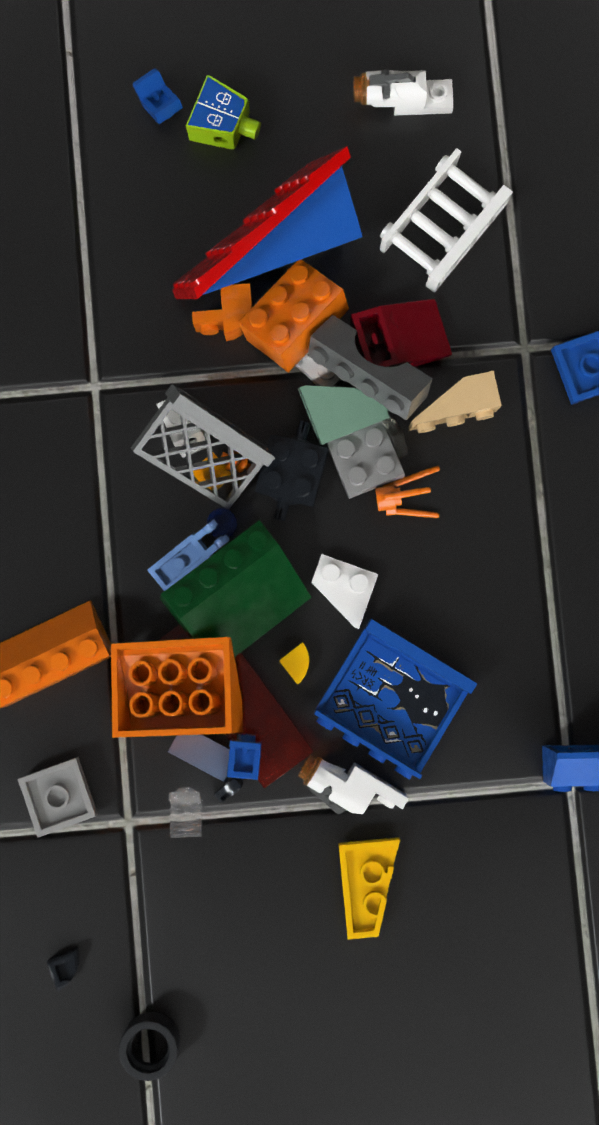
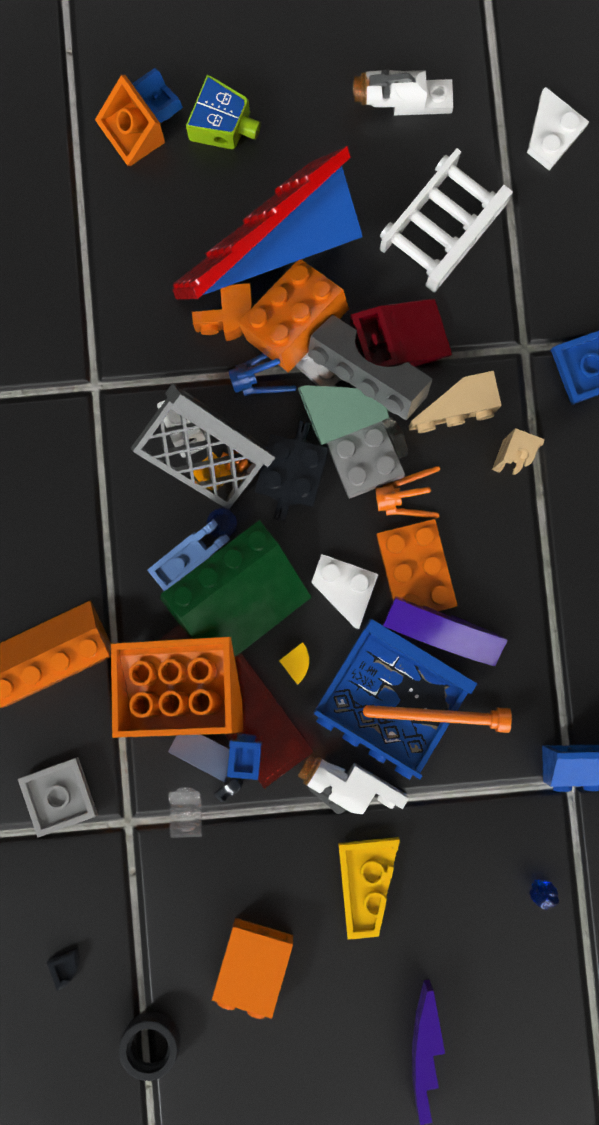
none -> orange slope [95,75,165,166]
none -> orange panel [212,918,294,1019]
none -> blue plant [228,353,297,396]
none -> orange piece [363,705,512,733]
none -> orange plate [376,519,458,611]
none -> dark purple slope [383,596,508,666]
none -> dark purple slope [412,979,445,1125]
none -> tan hinge [492,428,545,475]
none -> white wing [527,87,589,171]
none -> clear blue plate [529,879,559,910]

